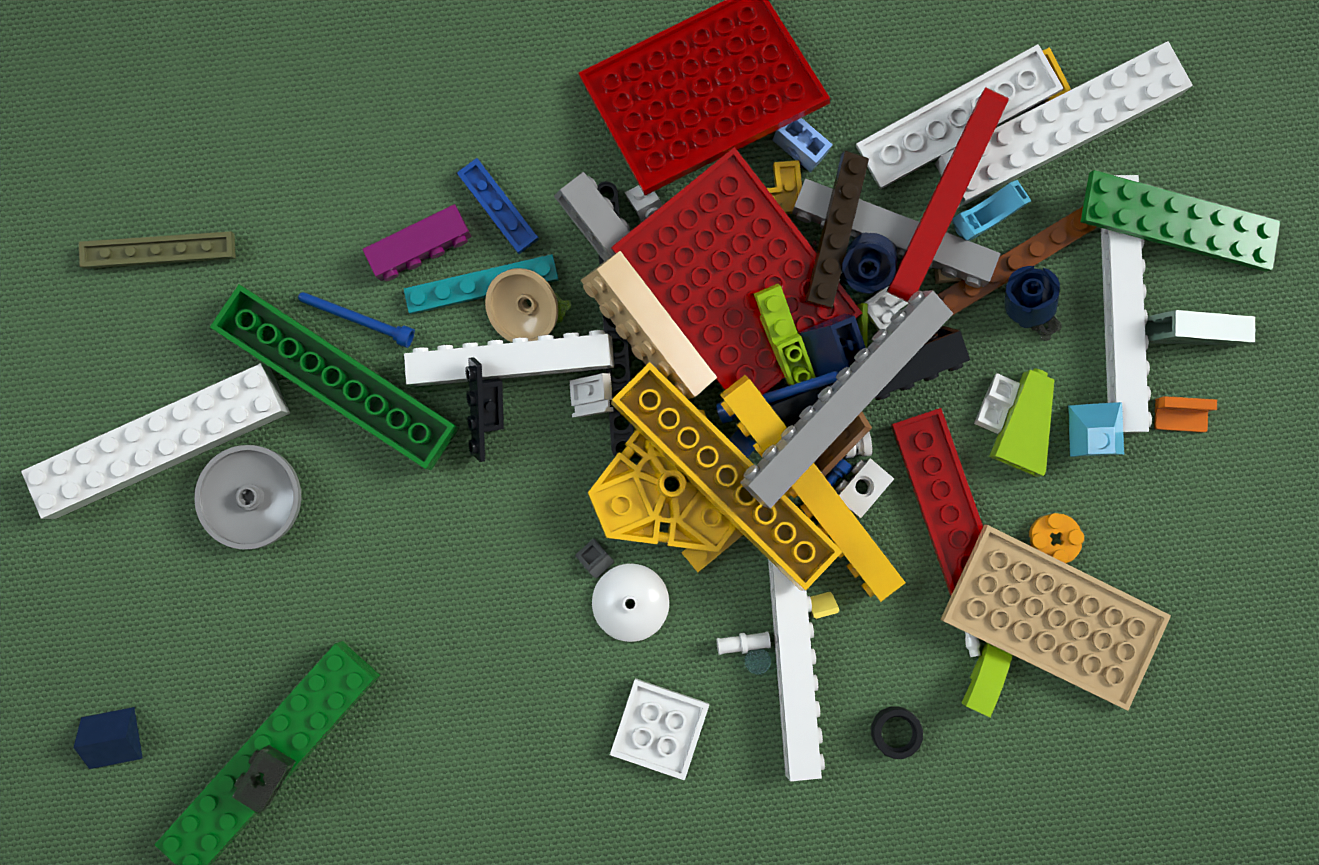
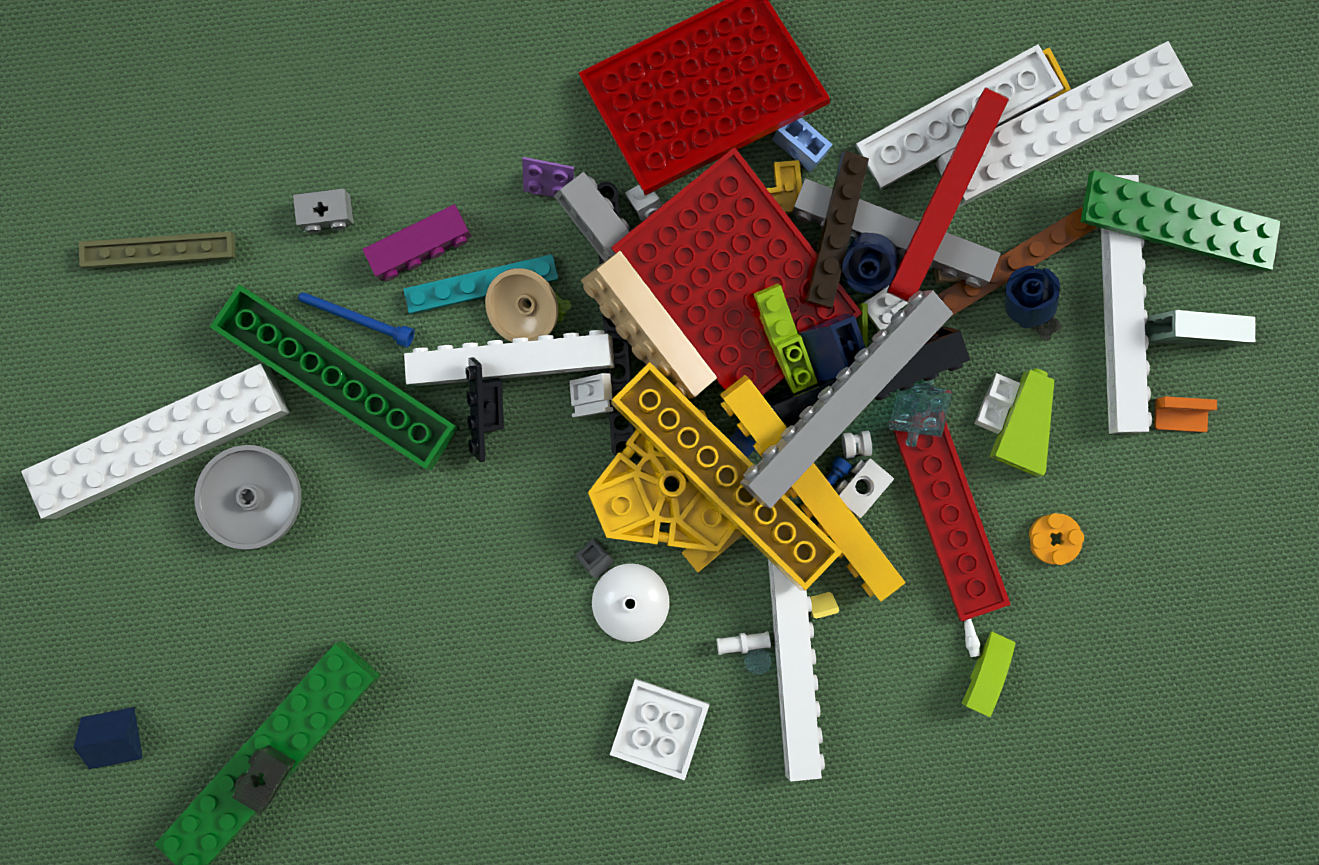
blue plate [457,158,539,254] -> none
blue piece [717,371,838,424] -> none
medium nougat plate [814,412,872,477] -> none
black tyre [871,706,923,759] -> none
tan plate [940,525,1171,711] -> none
medium azure arch [952,180,1031,241] -> none
medium azure slope [1068,402,1124,457] -> none
none -> light grey brick [293,189,354,233]
none -> medium lavender hinge [522,157,575,197]
none -> clear light blue plate [889,379,952,447]

